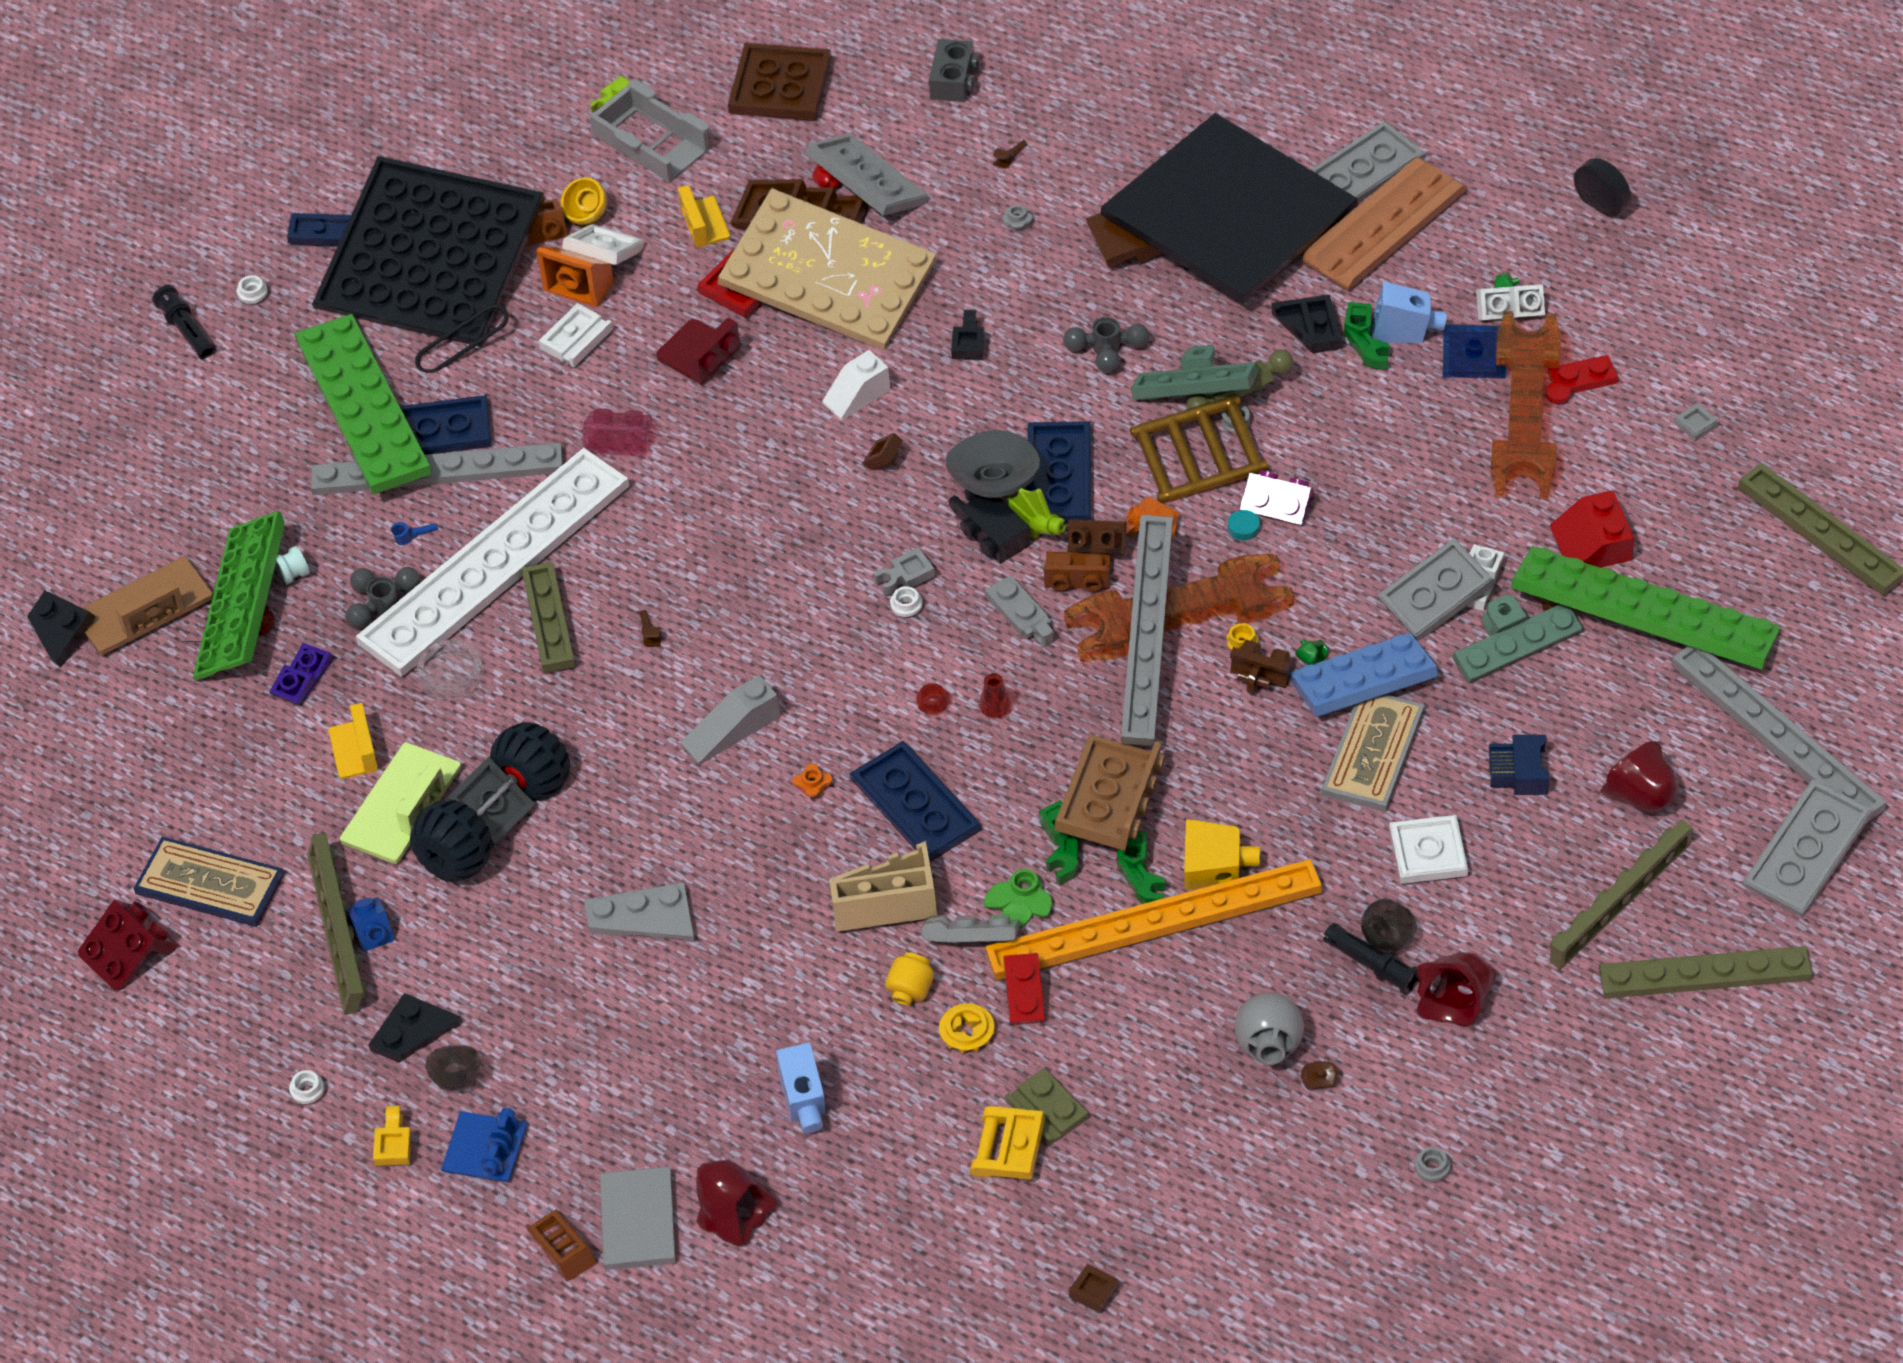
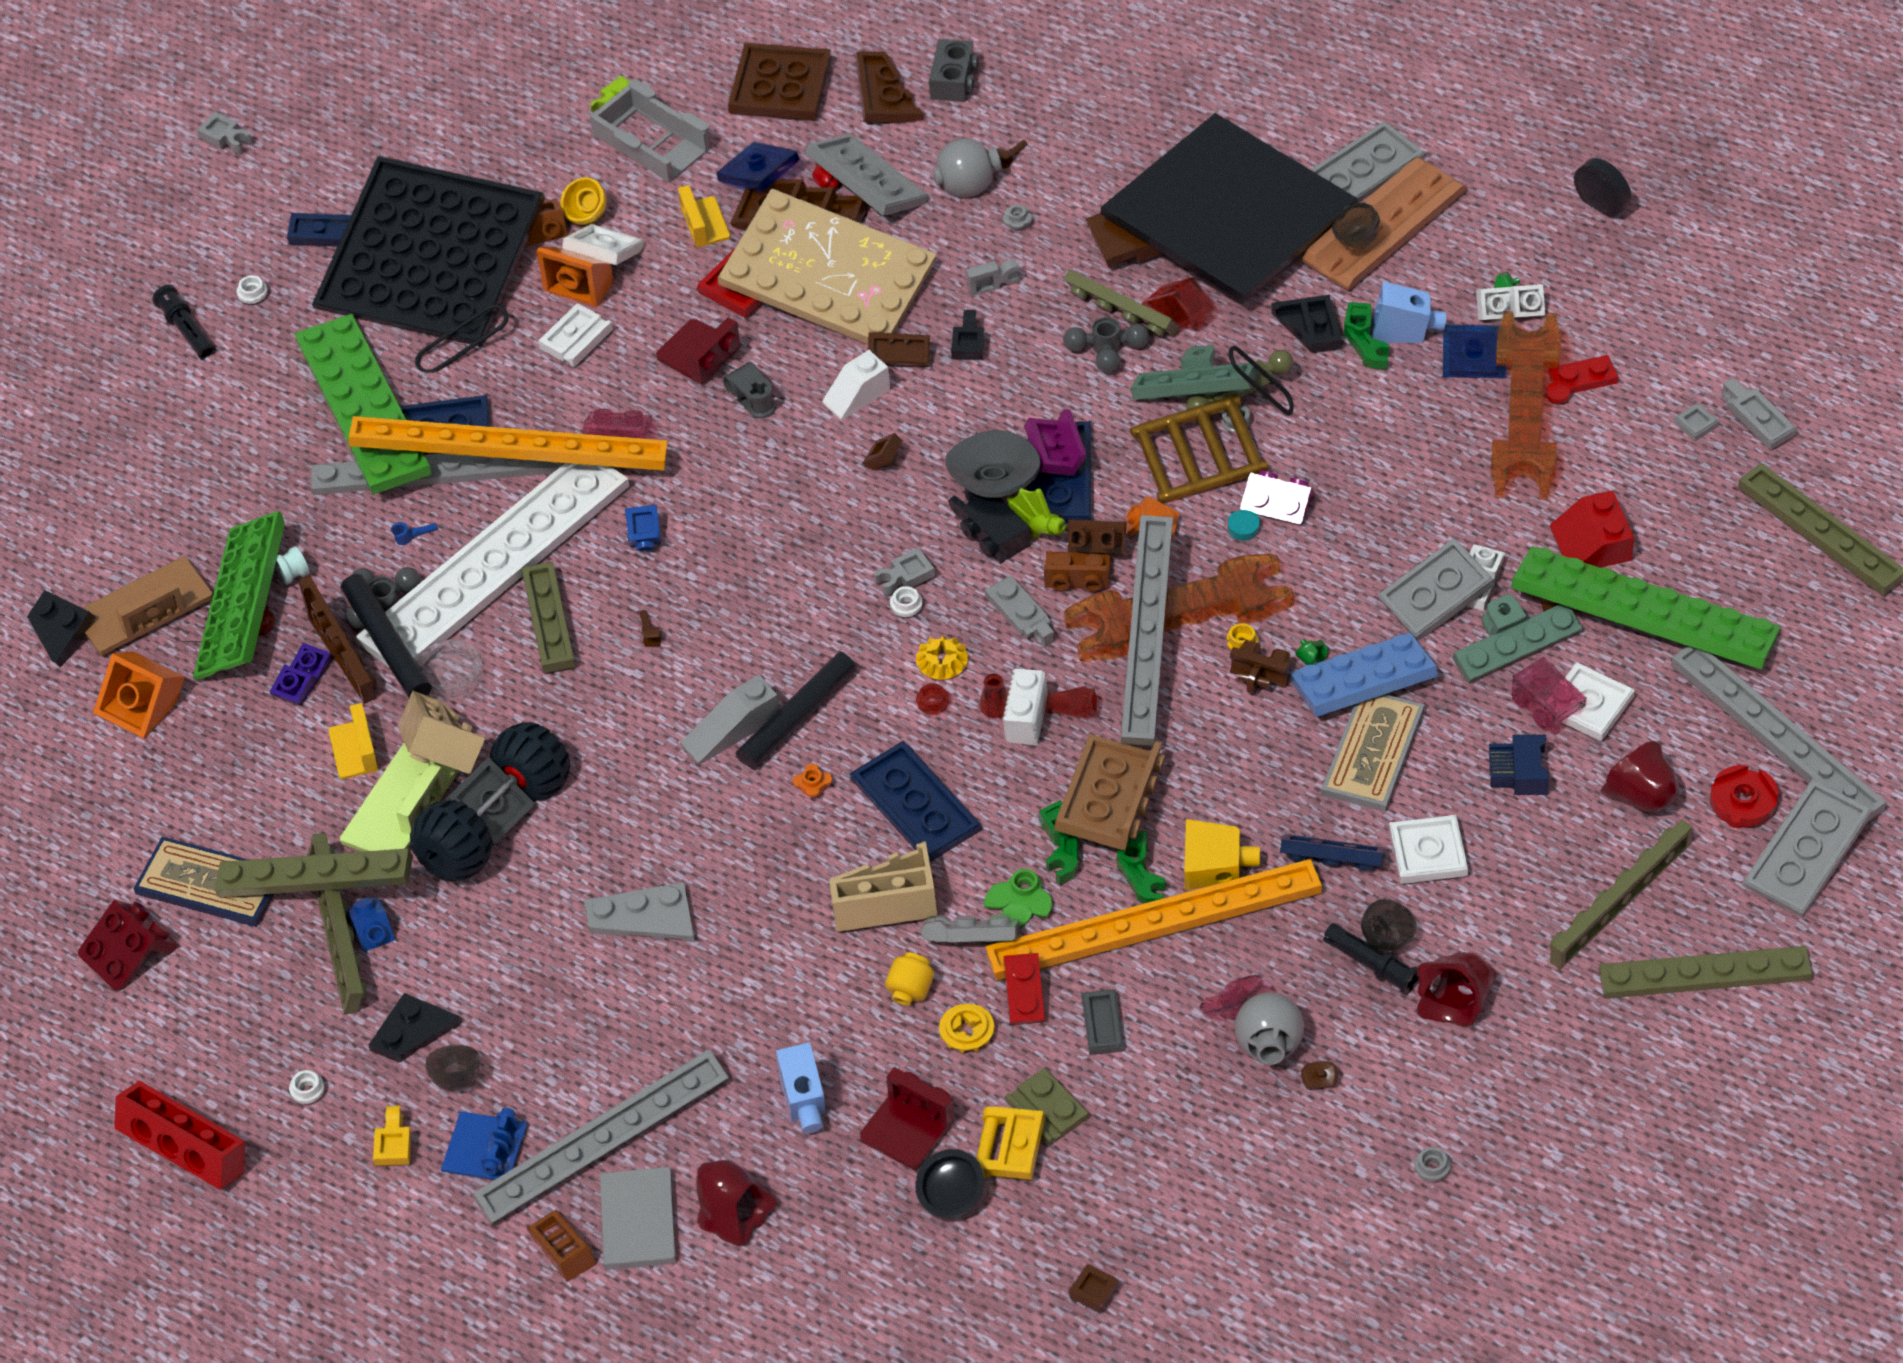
none -> orange slope [93,651,185,738]
none -> red brick [114,1080,246,1190]
none -> light grey plate [196,112,252,153]
none -> olive plate [214,848,413,897]
none -> reddish brown wing [298,575,377,704]
none -> black piece [340,574,432,698]
none -> light orange plate [349,416,667,471]
none -> tan wedge [398,690,485,774]
none -> light grey plate [472,1049,728,1225]
none -> blue bracket [625,505,661,551]
none -> clear blue plate [716,142,800,191]
none -> dark grey piece [723,362,776,418]
none -> black piece [736,652,856,770]
none -> reddish brown wing [856,51,924,123]
none -> dark red bracket [860,1067,955,1169]
none -> reddish brown plate [868,332,930,367]
none -> black piece [915,1149,988,1222]
none -> yellow gear [916,634,968,680]
none -> light grey brick [932,138,1002,198]
none -> light grey plate [966,259,1020,296]
none -> white brick [1003,669,1048,745]
none -> magenta bracket [1024,409,1086,476]
none -> clear red cone [1047,685,1097,718]
none -> olive plate [1063,269,1180,337]
none -> dark grey tile [1081,989,1124,1055]
none -> clear red slope [1142,277,1213,328]
none -> clear pink dish [1200,975,1264,1016]
none -> black piece [1228,346,1294,415]
none -> dark blue plate [1280,834,1385,870]
none -> clear smoke piece [1332,202,1380,250]
none -> clear pink bracket [1511,657,1587,736]
none -> white plate [1543,662,1635,742]
none -> red plate [1710,765,1779,828]
none -> light grey hinge [1721,378,1796,450]

